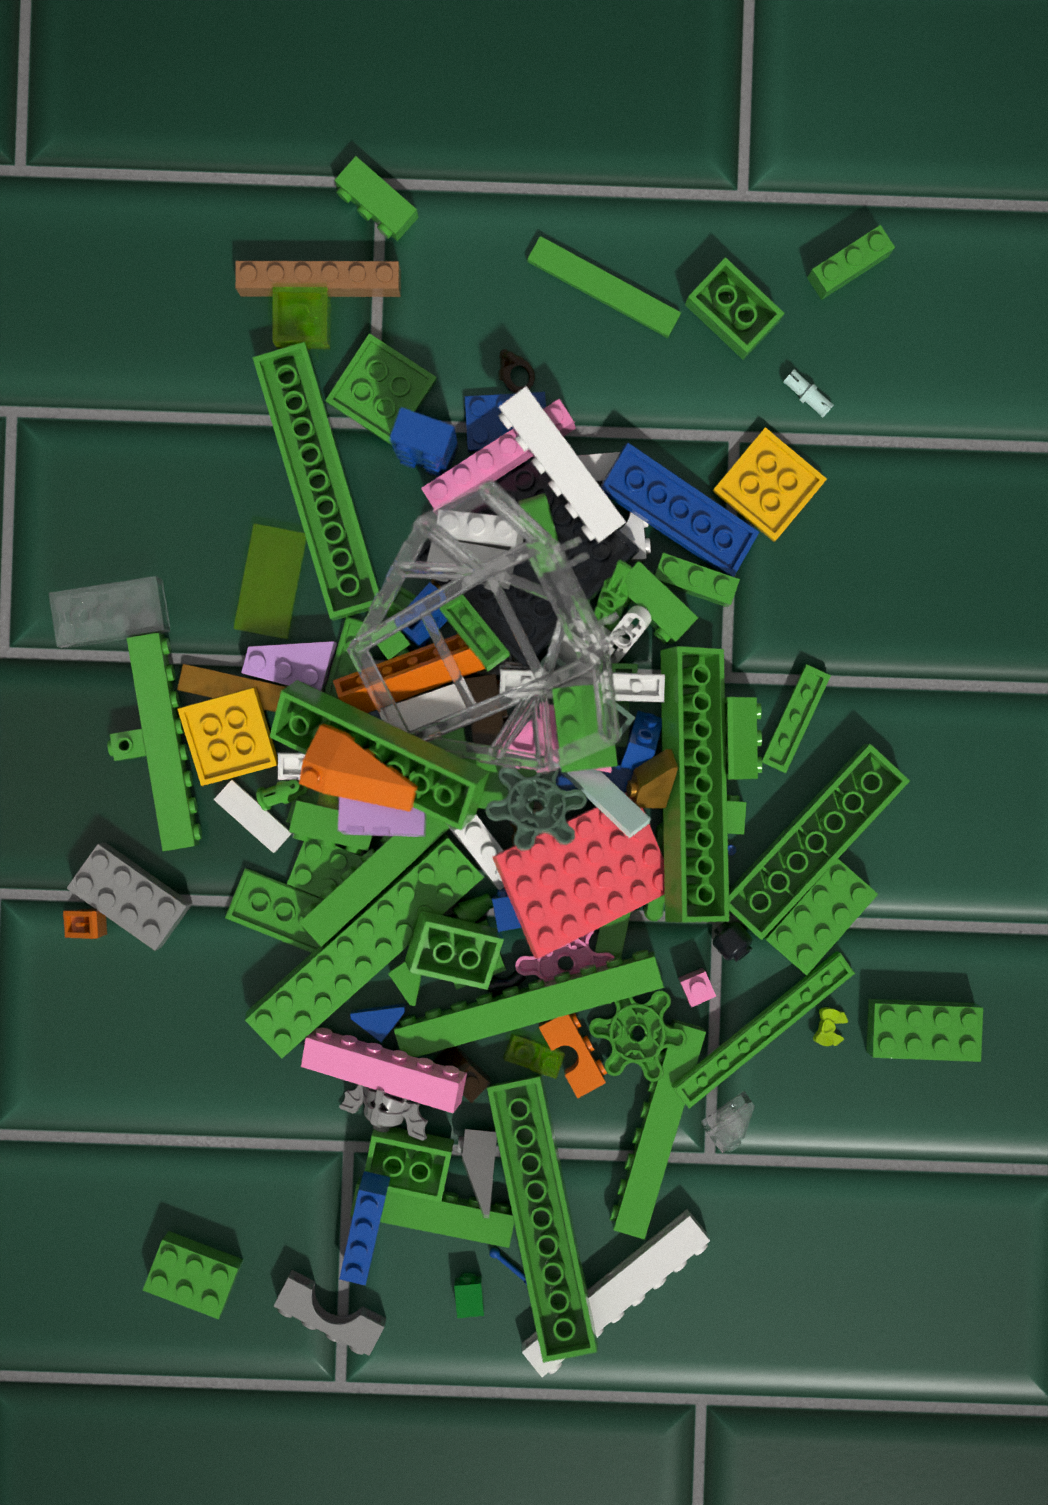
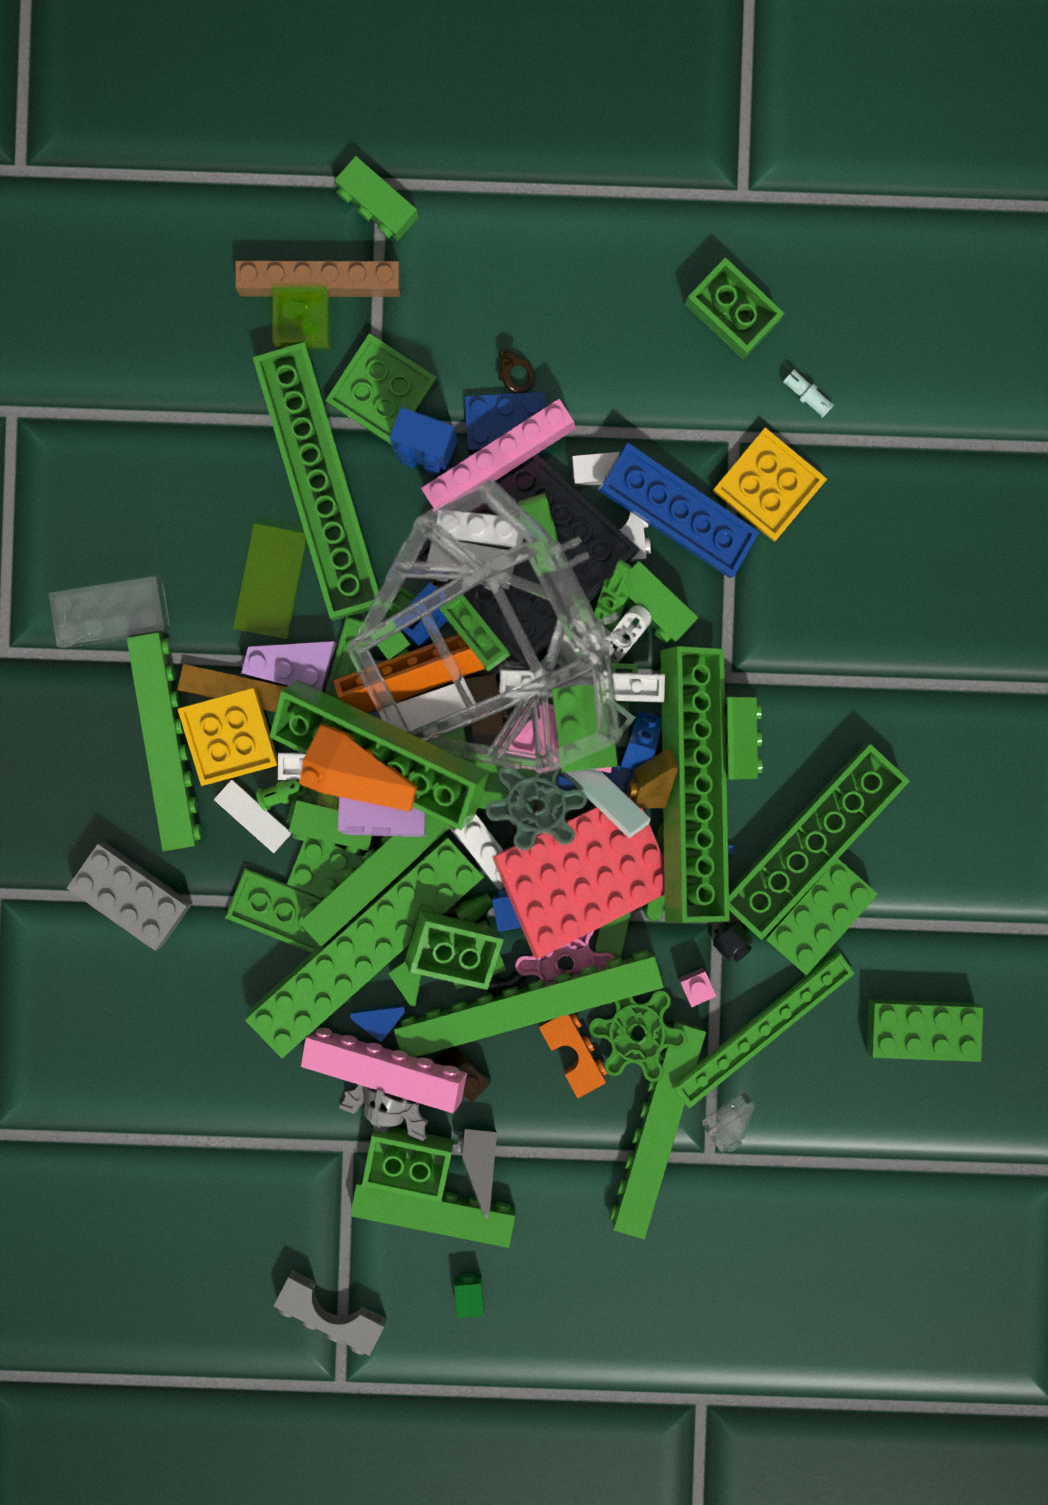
orange slope [63,908,107,939] -> none
bright green brick [107,729,146,761] -> none
bright green brick [143,1231,243,1319] -> none
blue arch [339,1171,390,1286] -> none
bright green brick [487,1074,598,1363] -> none
blue hinge [489,1248,527,1285] -> none
white brick [498,387,626,542] -> none
clear neon green slope [503,1033,565,1079] -> none
white brick [522,1209,710,1377] -> none
bright green tile [527,236,681,338] -> none
bright green brick [654,553,740,607] -> none
bright green brick [727,795,746,835] -> none
bright green plate [762,664,831,773] -> none
bright green brick [807,225,895,300] -> none
lime piece [813,1007,848,1046] -> none

